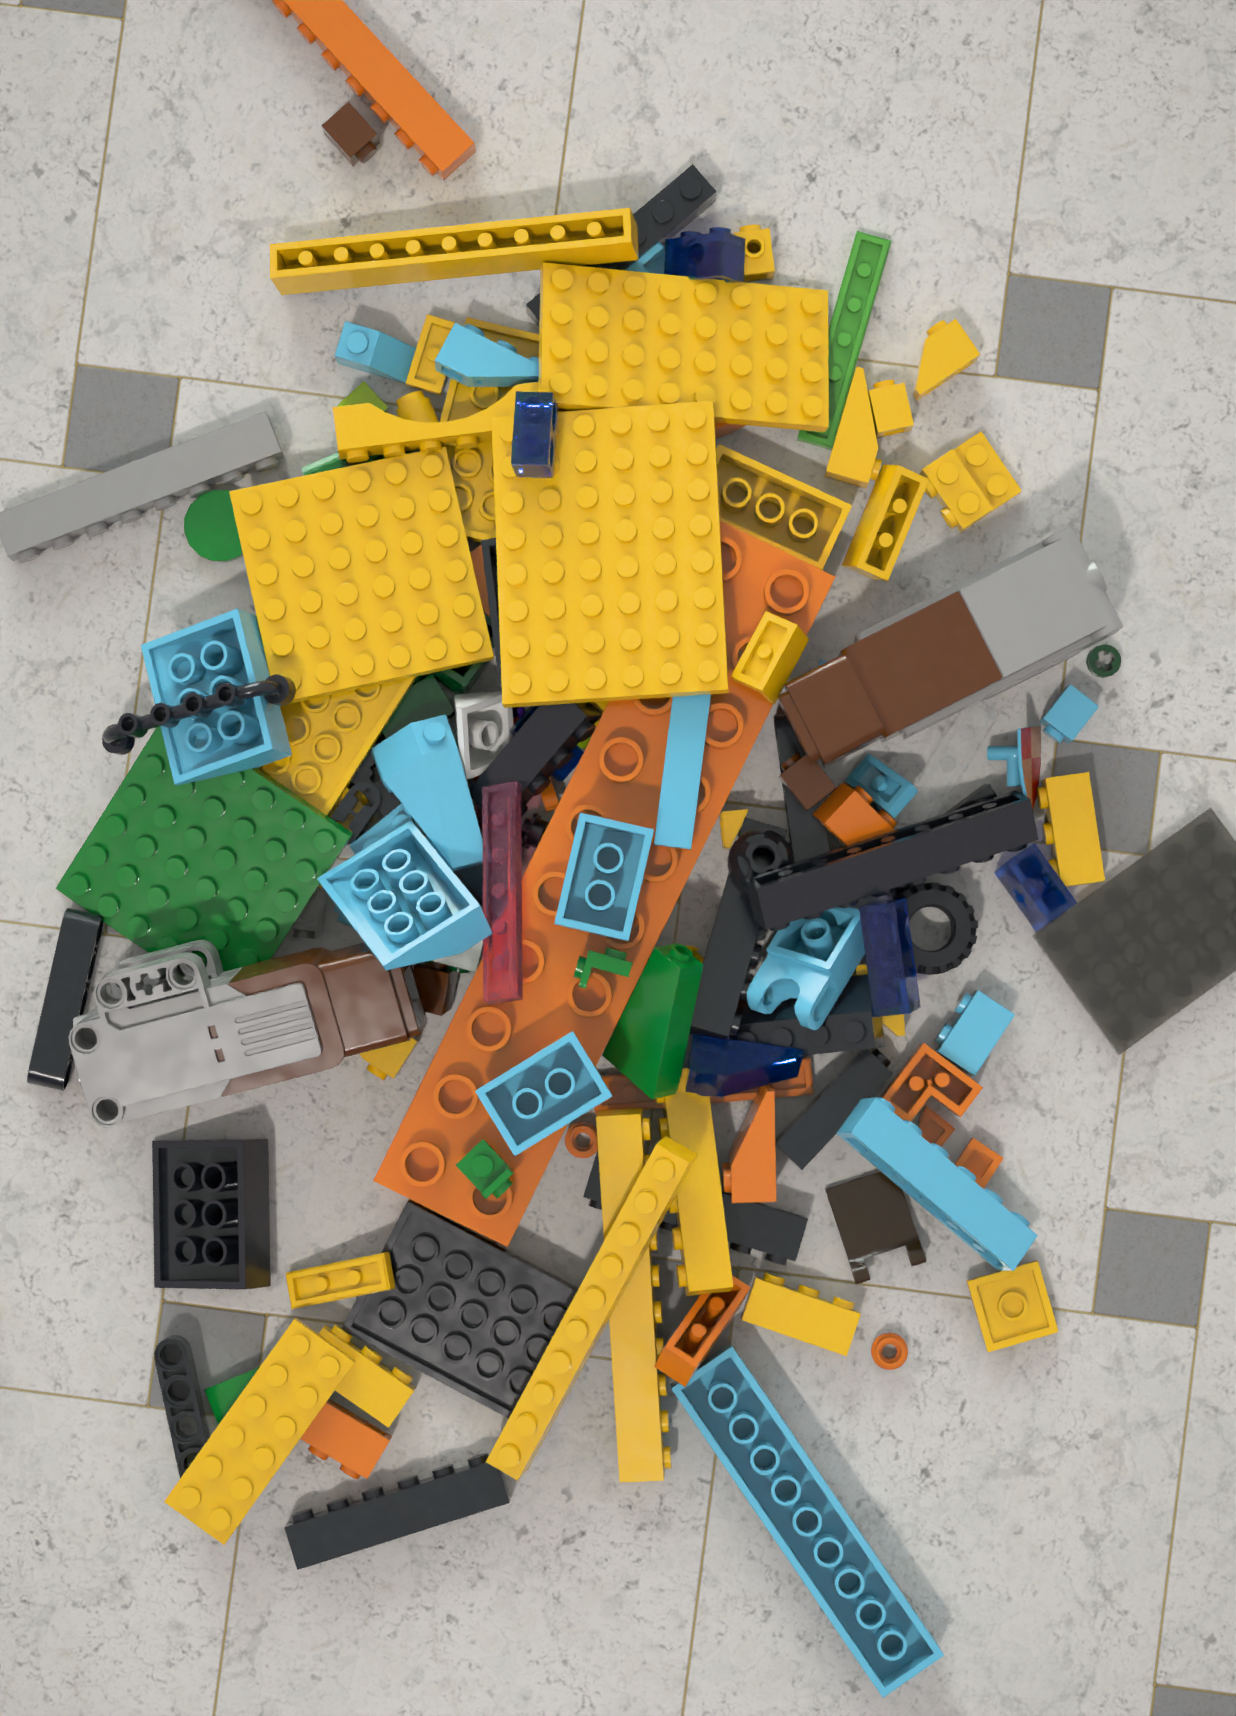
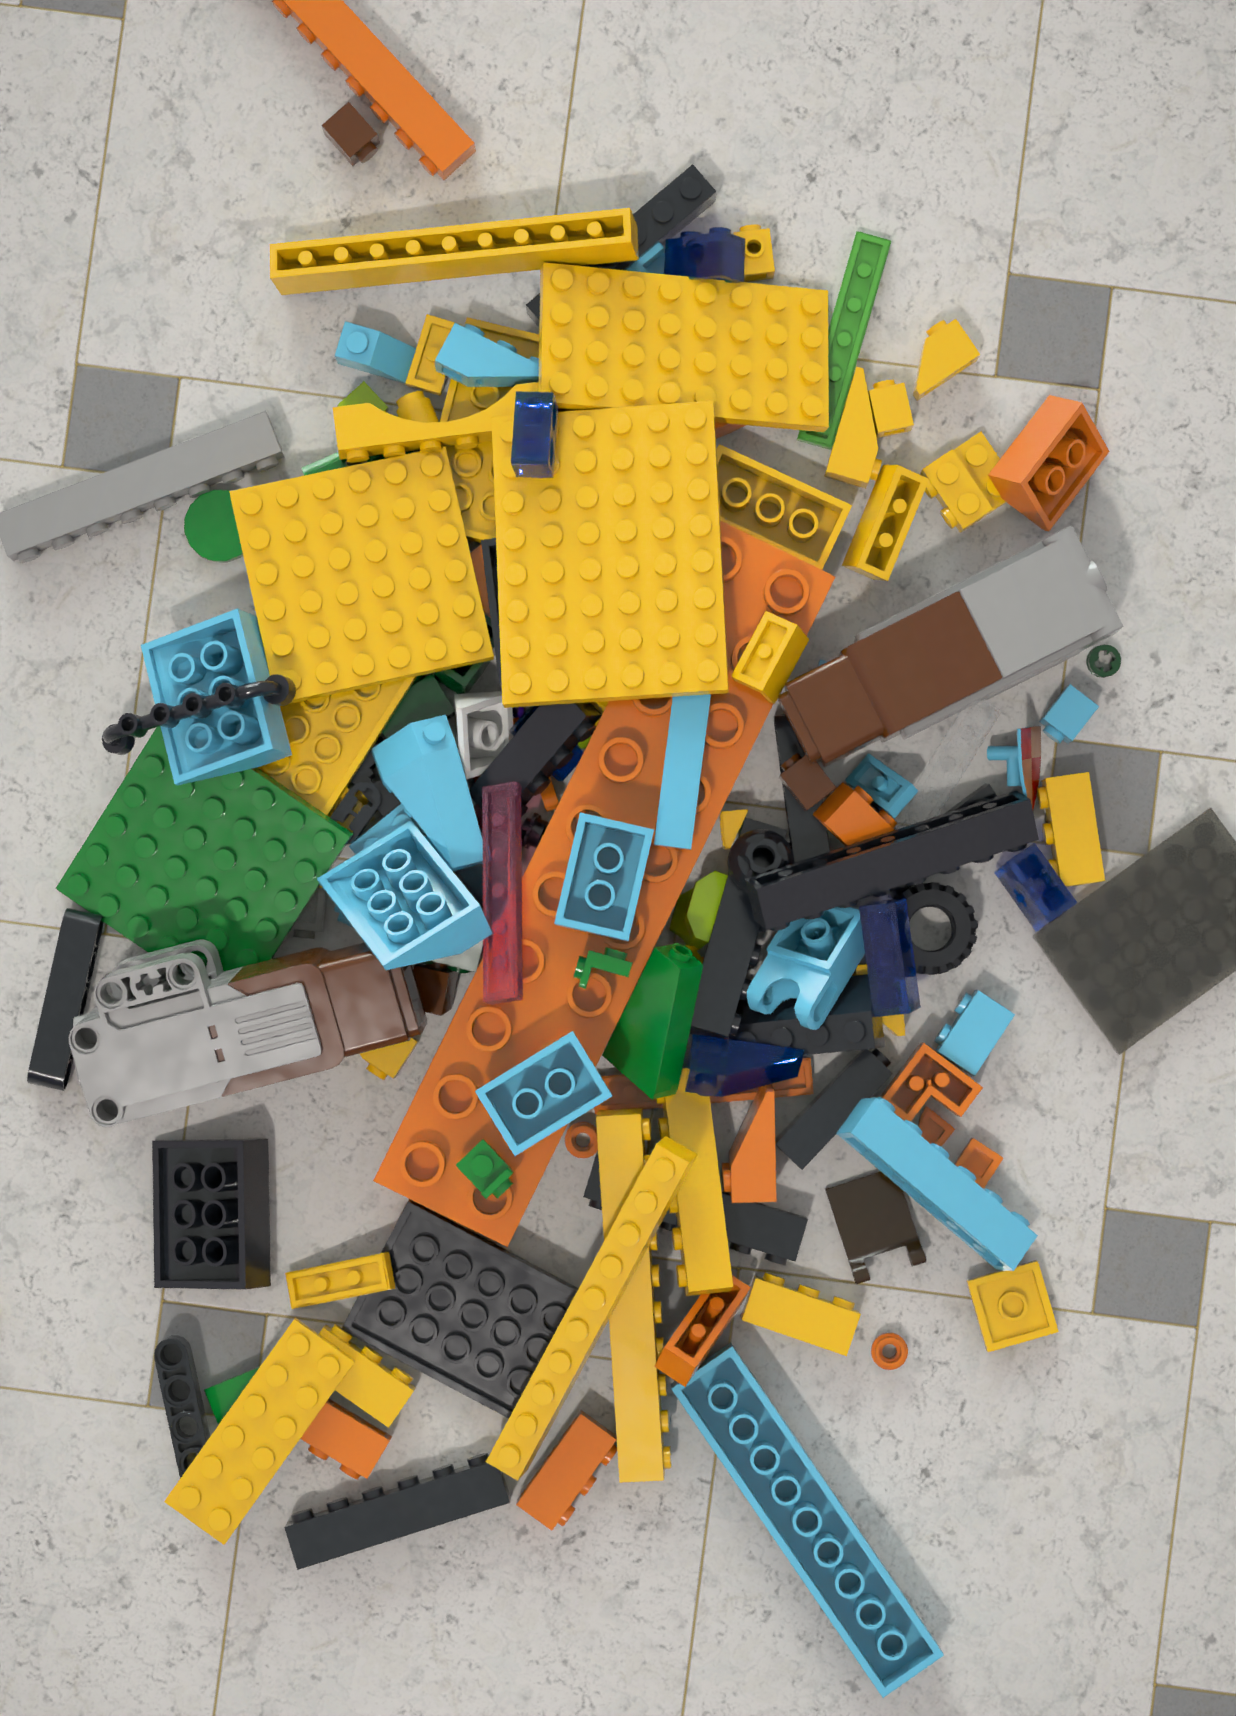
none -> orange brick [516,1410,617,1531]
none -> lime slope [669,870,728,951]
none -> orange slope [988,395,1110,532]

